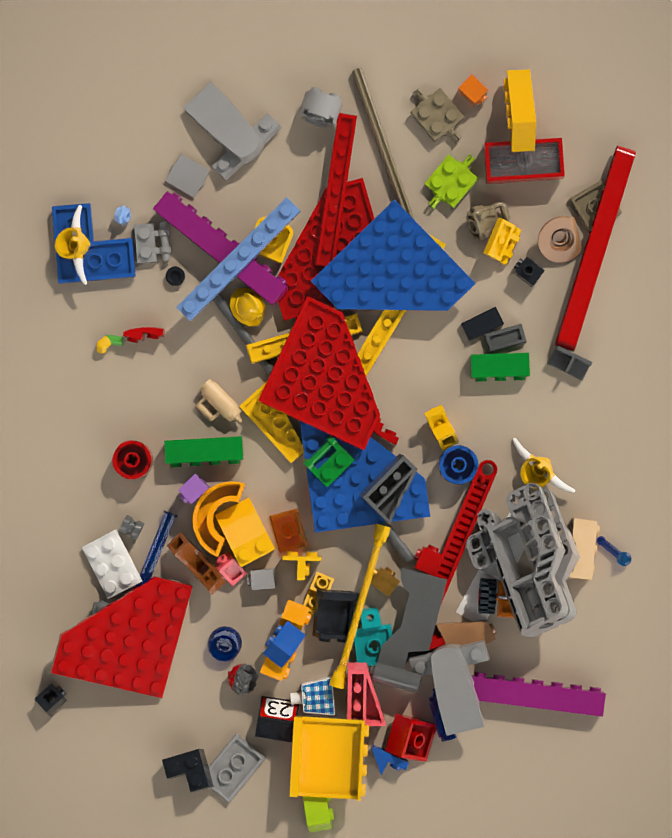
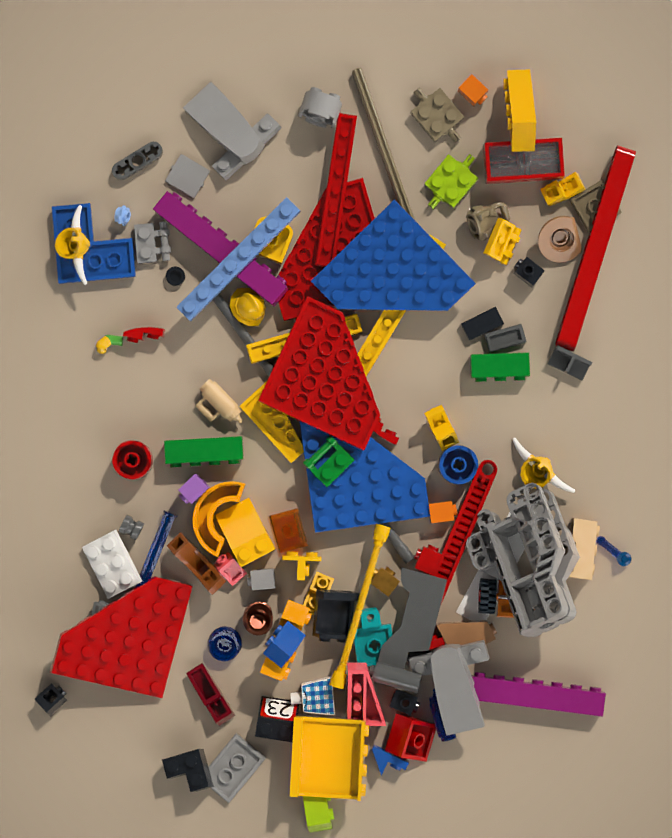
dark grey piece [228,664,259,694] -> none
dark grey wedge [359,454,417,525] -> none
none -> dark grey beam [112,141,163,180]
none -> dark red slope [186,663,236,726]
none -> copper hair [242,602,273,636]
none -> black brick [389,688,420,716]
none -> orange brick [429,501,457,523]
none -> yellow slope [540,172,586,206]

